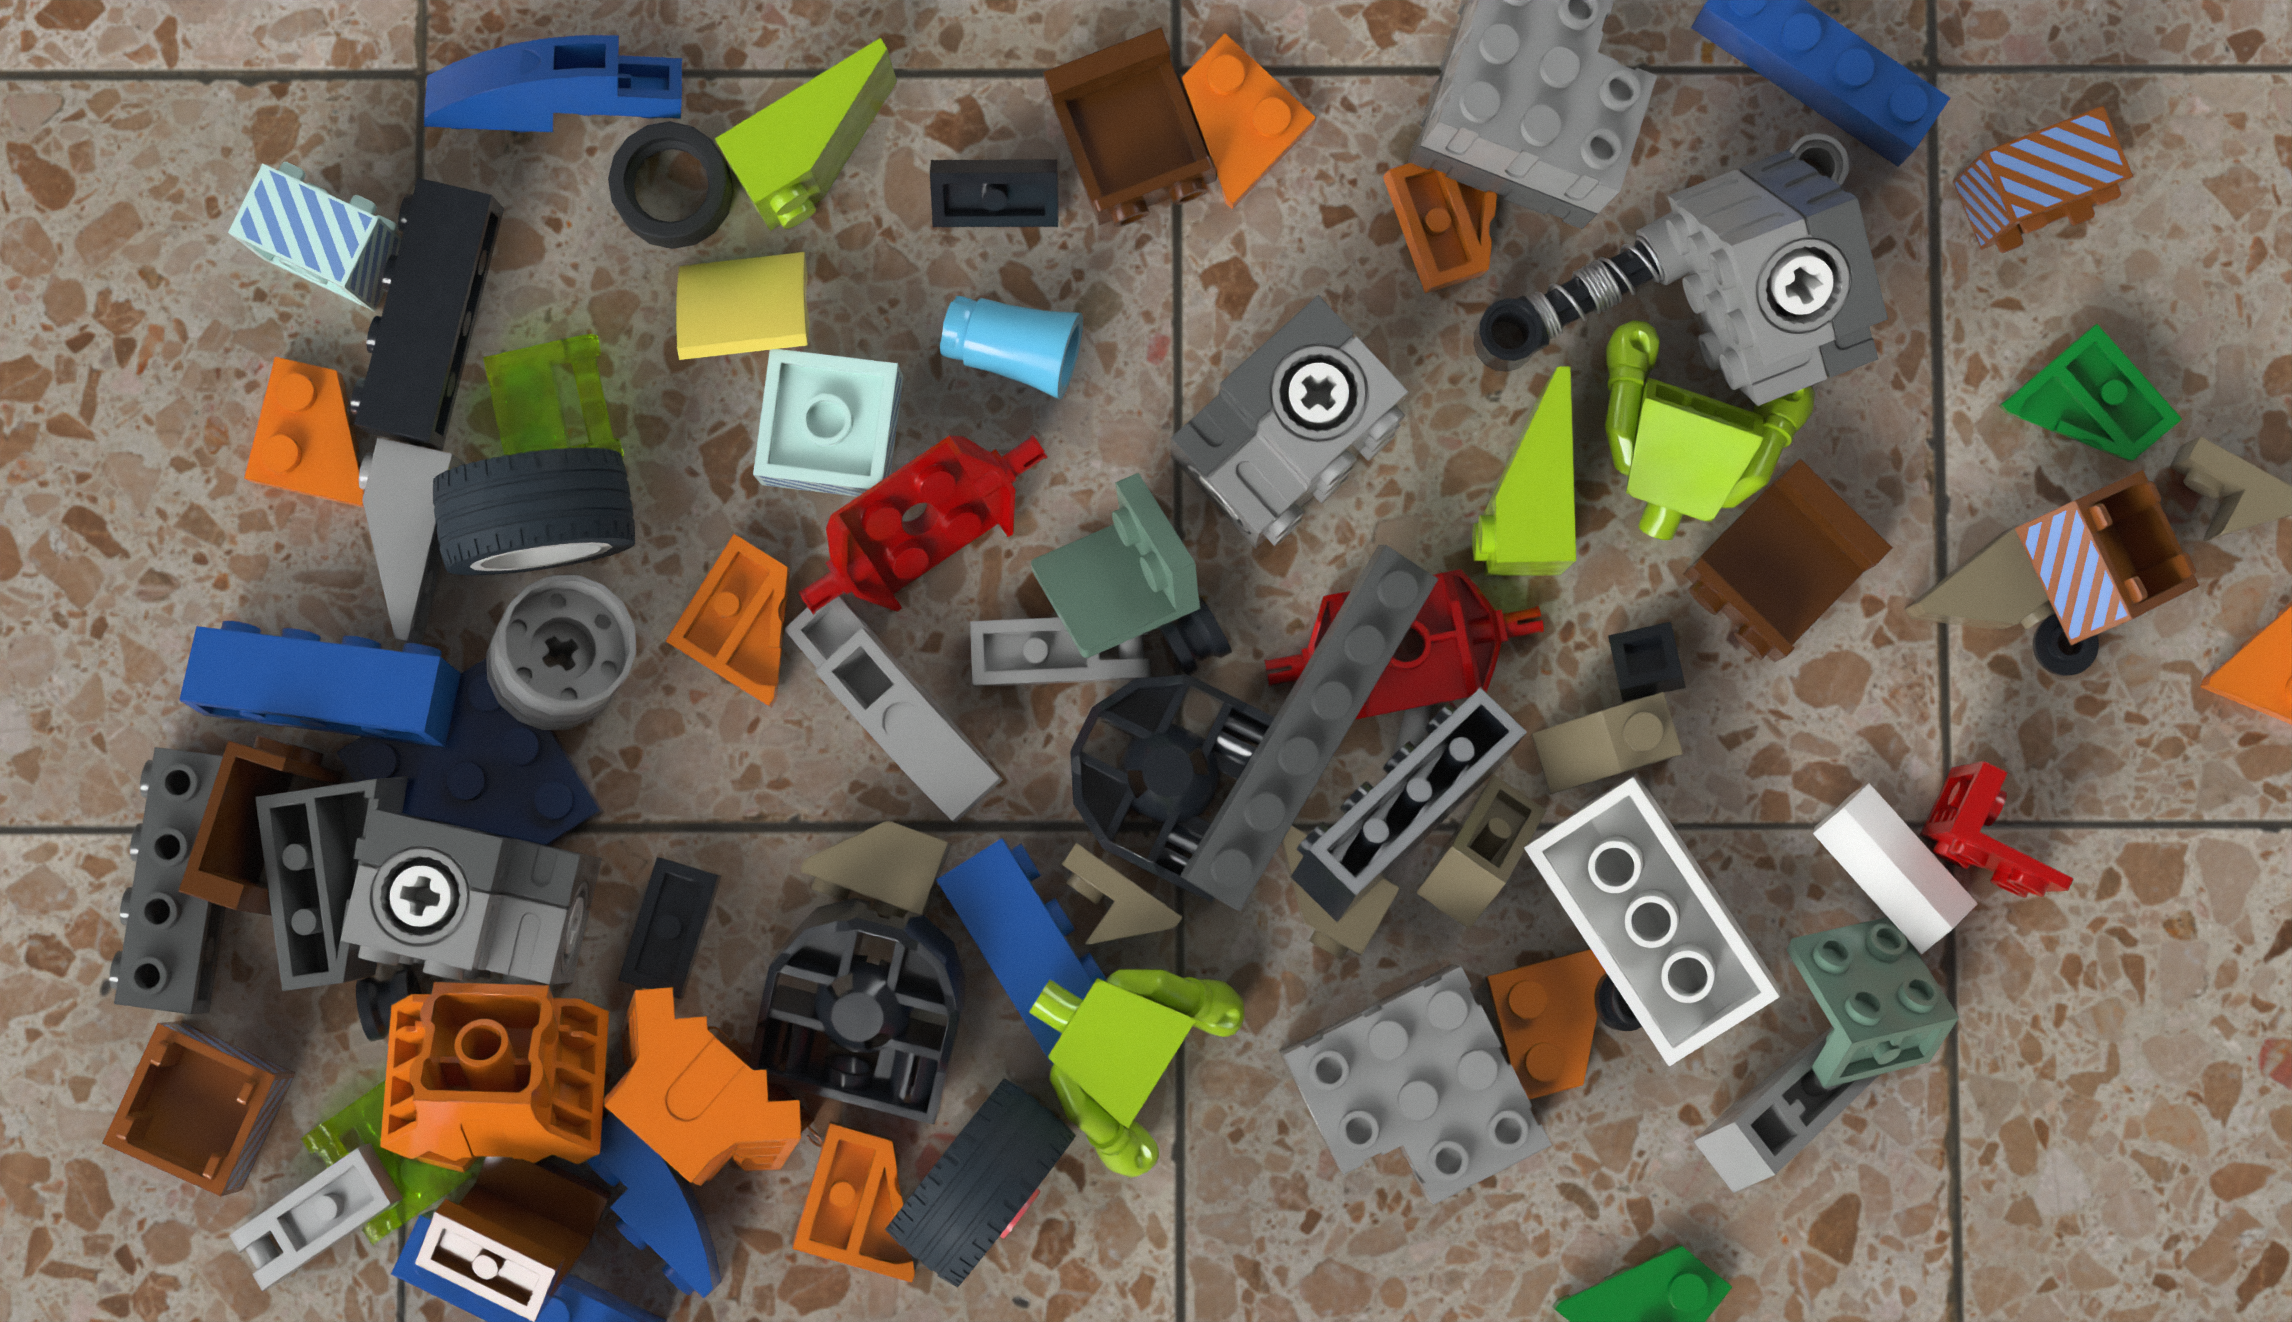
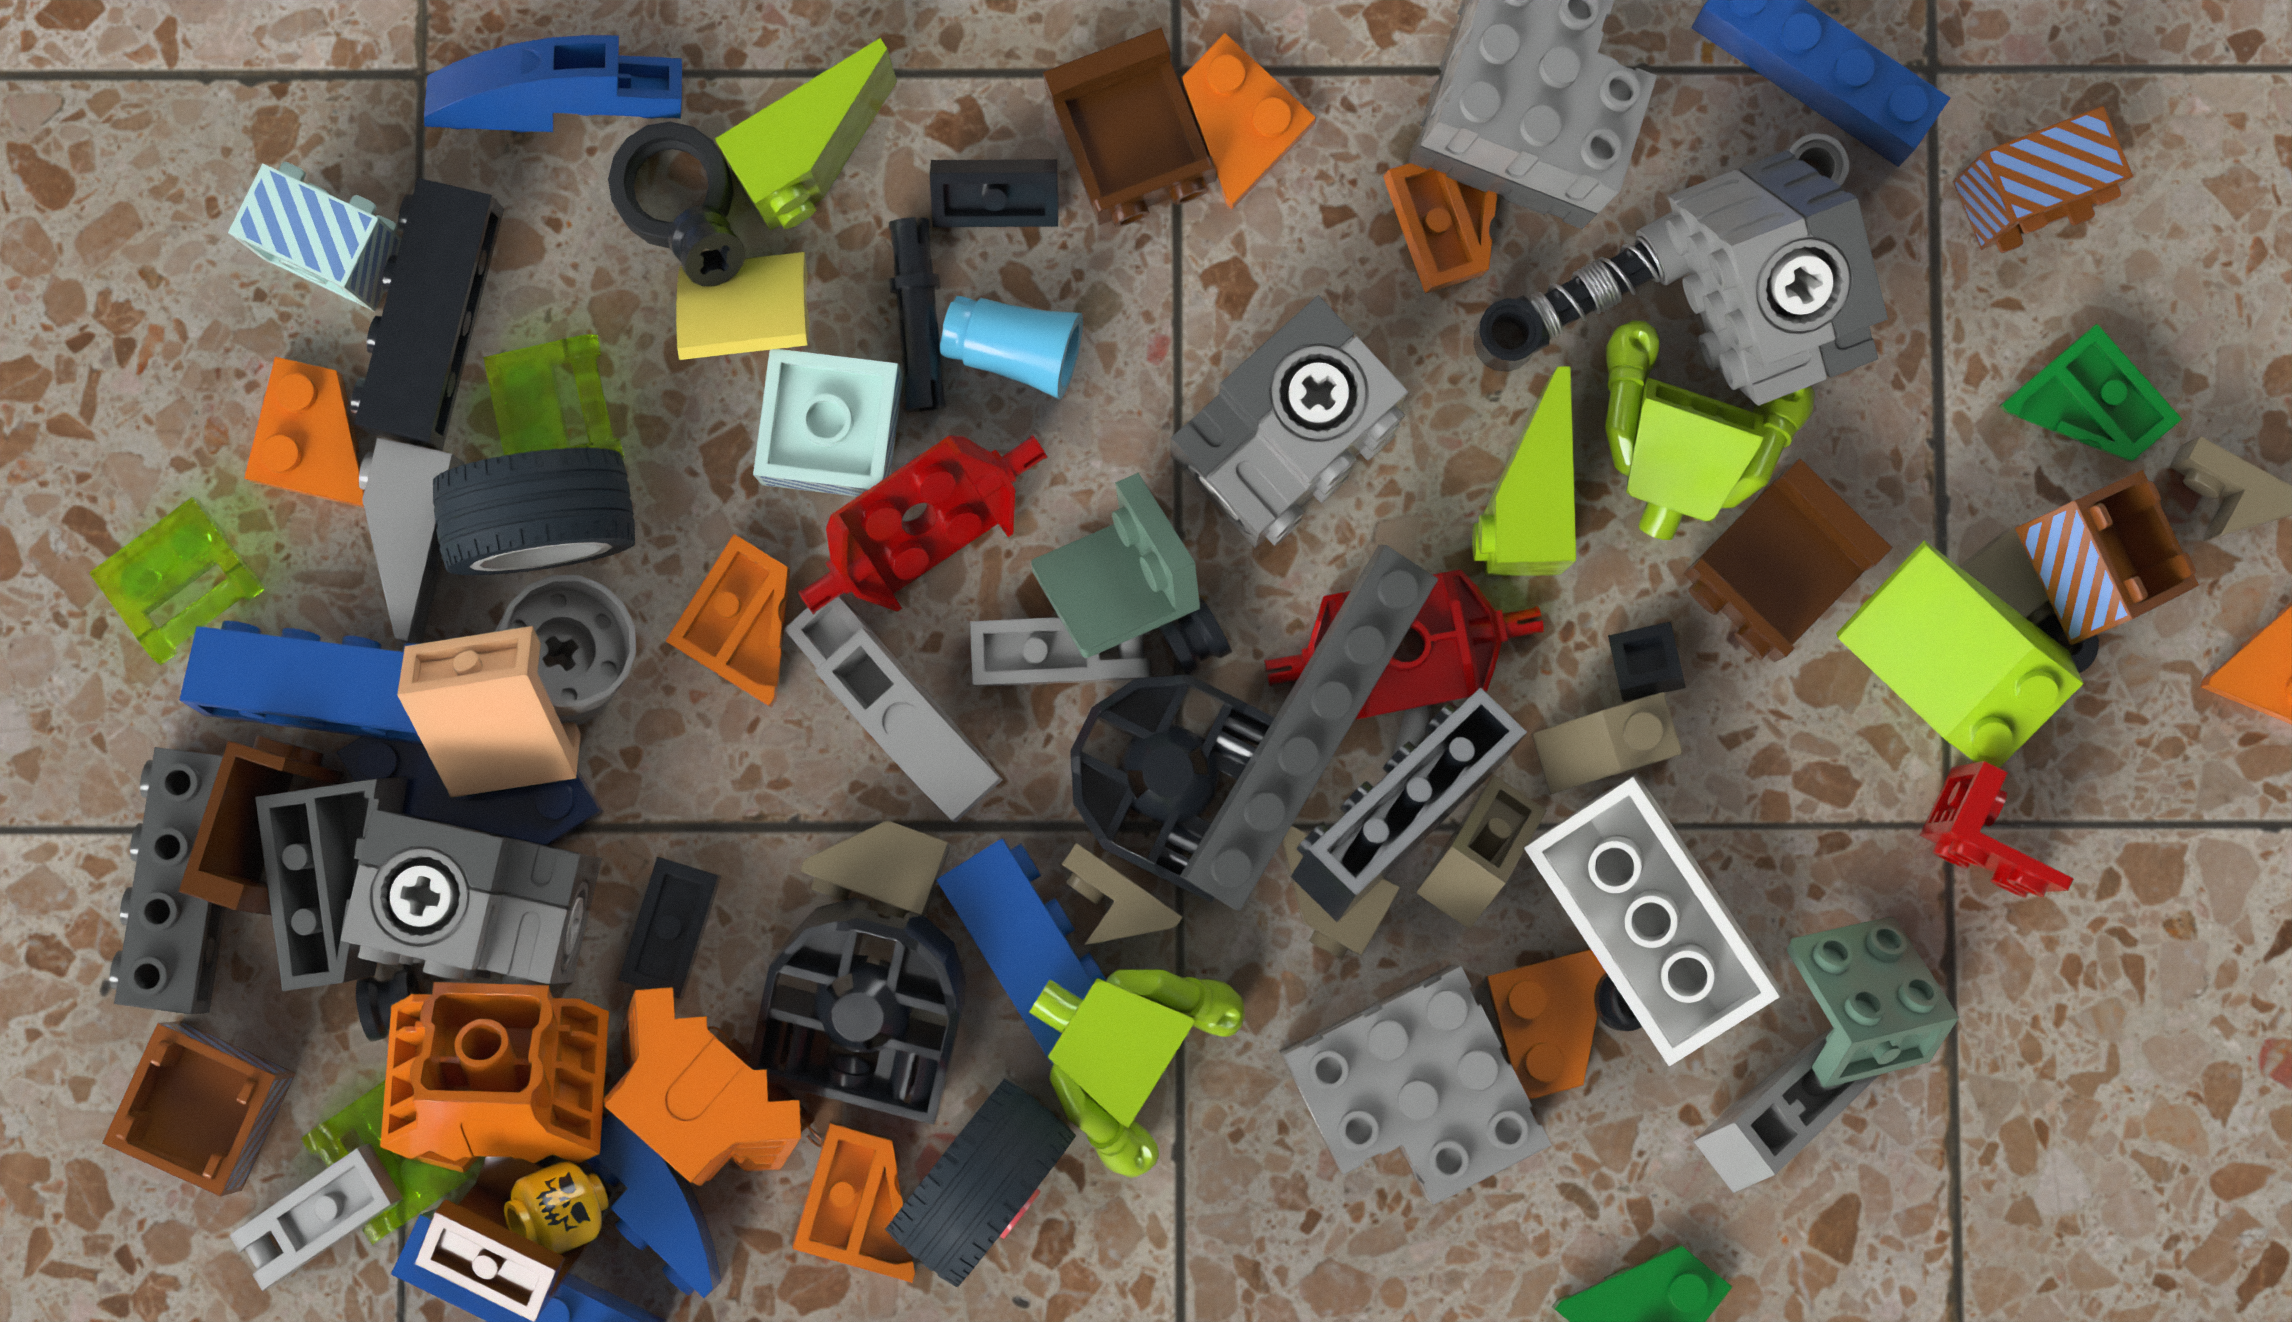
white piece [1813,783,1978,954] -> none
none -> clear neon green plate [89,497,265,666]
none -> light nougat panel [397,626,581,798]
none -> yellow head [504,1161,608,1254]
none -> black wheel [667,205,745,286]
none -> black pin [889,217,946,412]
none -> lime slope [1836,540,2084,768]

